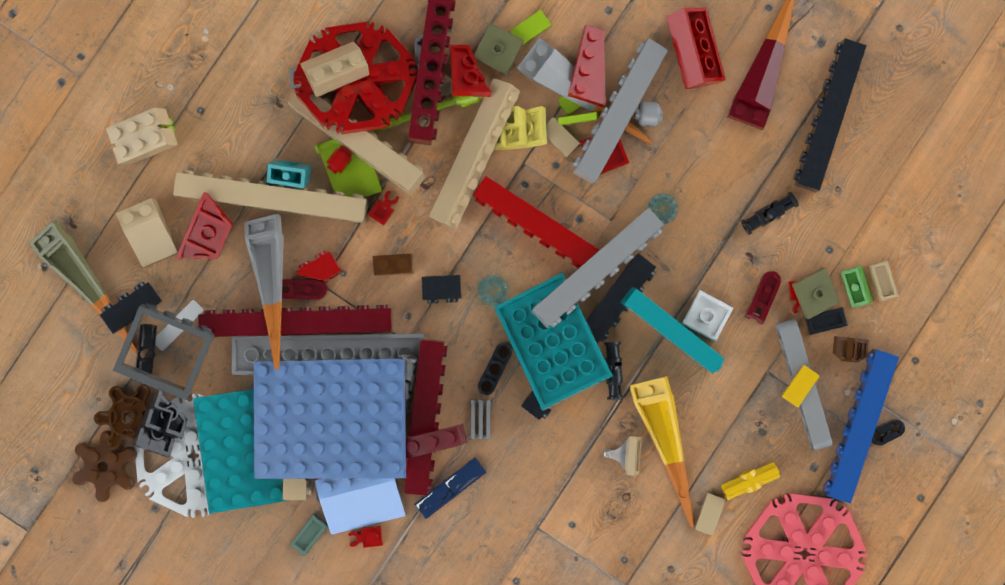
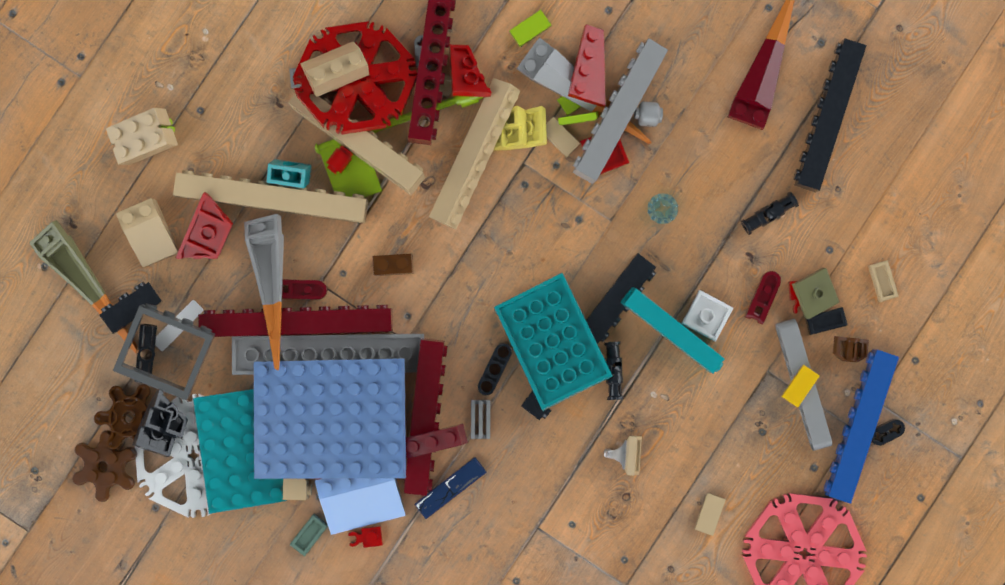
red slope [296,251,343,282] -> none
red plate [368,190,399,226] -> none
light grey piece [400,354,418,415] -> none
black brick [422,275,462,304] -> none
red brick [473,176,600,269] -> none
olive plate [474,23,524,75] -> none
clear light blue gear [478,275,508,306] -> none
light grey brick [532,208,664,328] -> none
yellow plate [629,376,695,528] -> none
red slope [666,7,726,89] -> none
yellow piece [721,462,780,500] -> none
bright green slope [840,265,873,308] -> none

